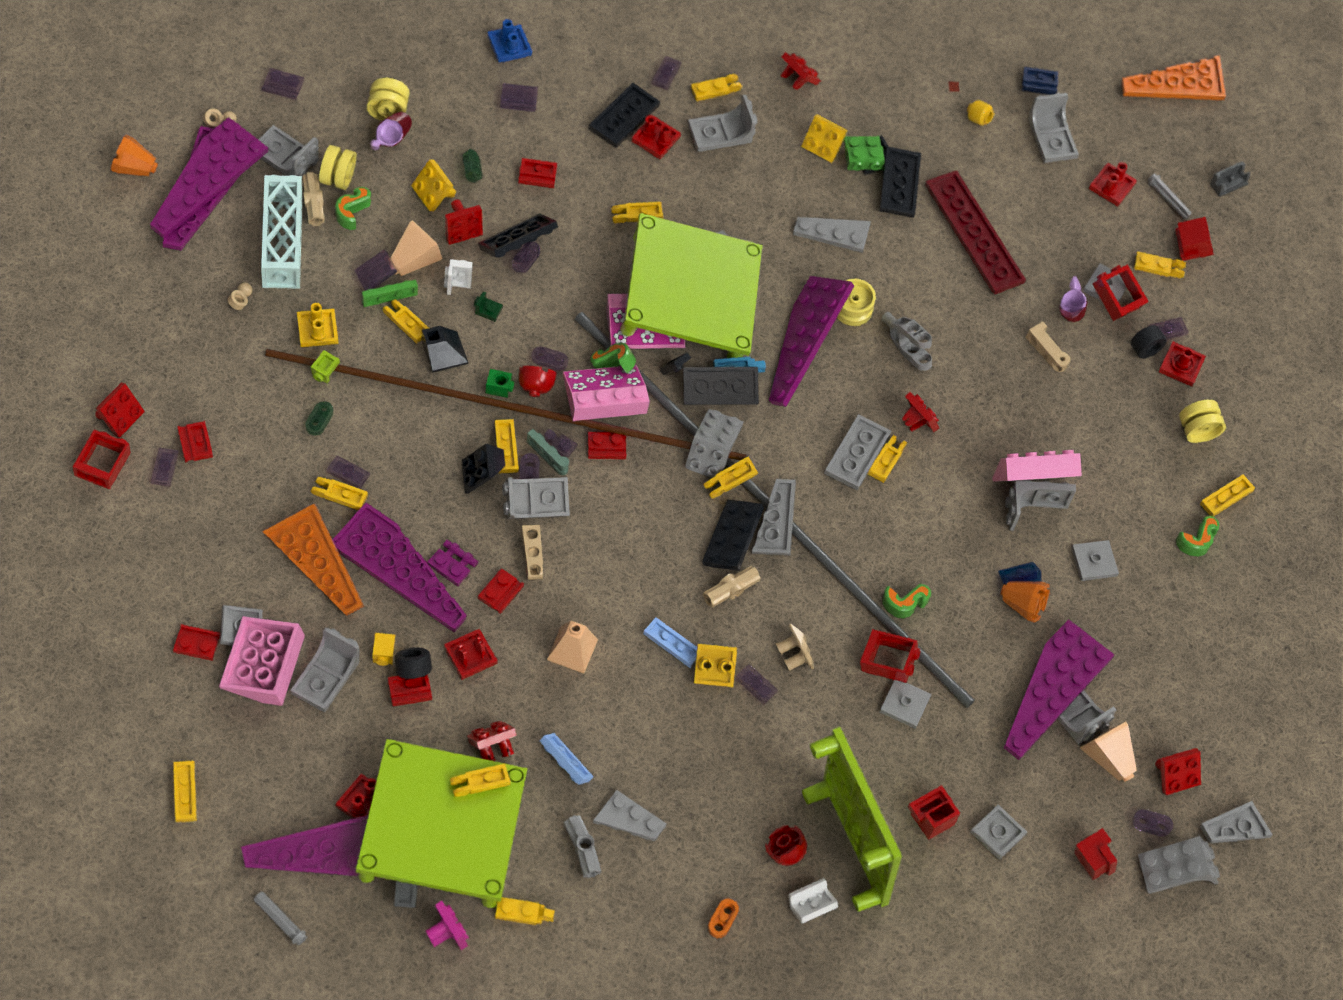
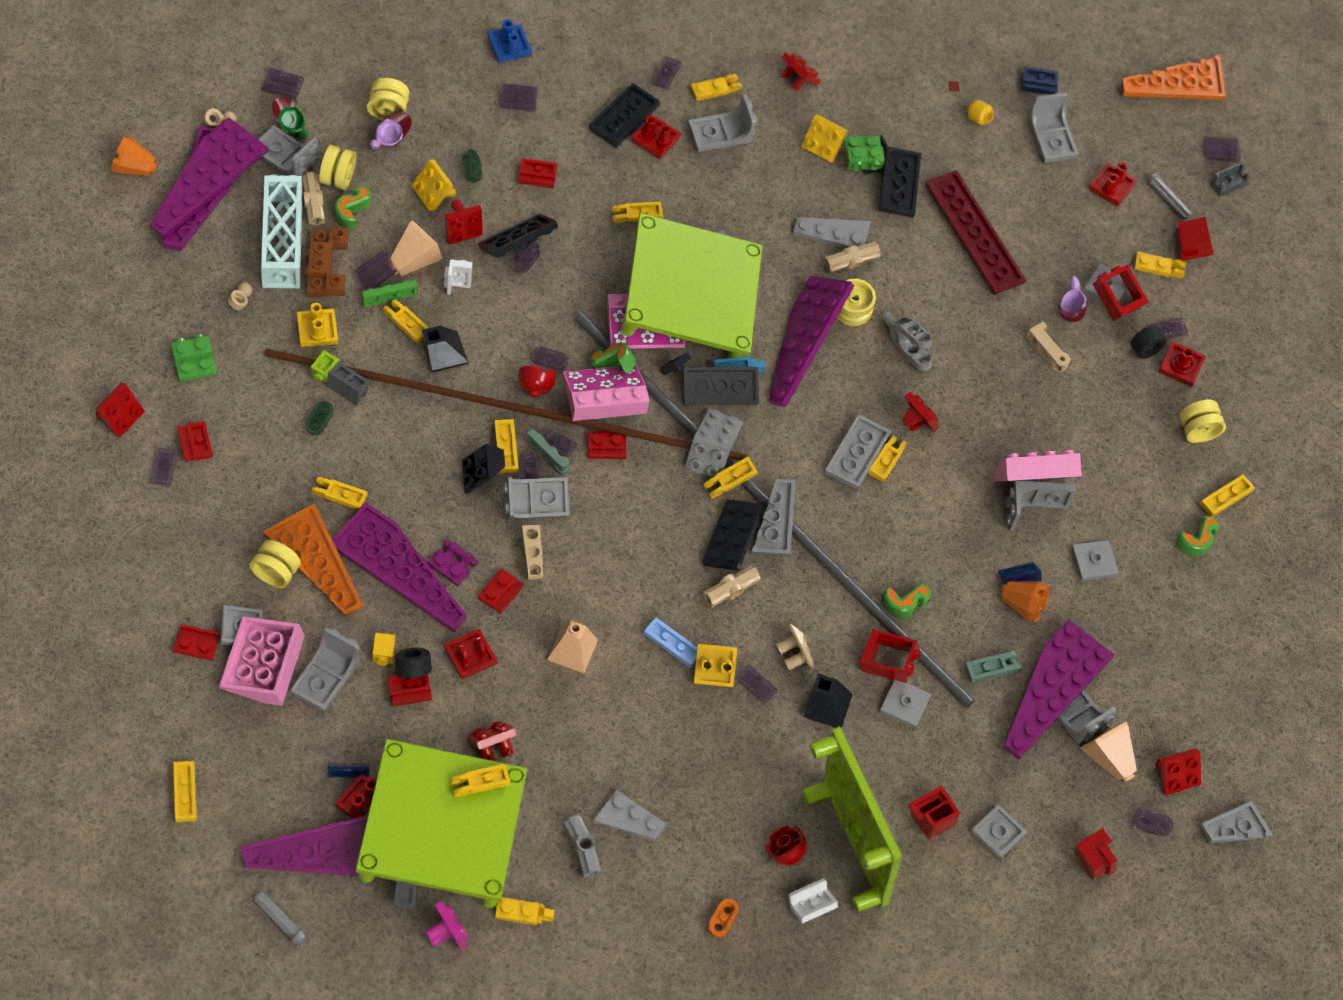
red window [73,430,131,490] -> none
clear purple plate [327,456,370,489] -> none
dark green bracket [473,291,503,322] -> none
green brick [485,369,515,398] -> none
light blue plate [540,733,593,785] -> none
light grey bracket [1138,836,1220,894] -> none
none -> bright green plate [171,334,217,382]
none -> light yellow wheel [249,540,301,589]
none -> green hair [272,96,308,141]
none -> dark orange bracket [305,227,349,298]
none -> dark grey hinge [326,362,370,406]
none -> clear blue slope [328,763,369,778]
none -> black slope [804,673,853,729]
none -> tan piece [824,241,881,273]
none -> sand green plate [964,651,1022,683]
none -> clear purple plate [1203,136,1241,163]

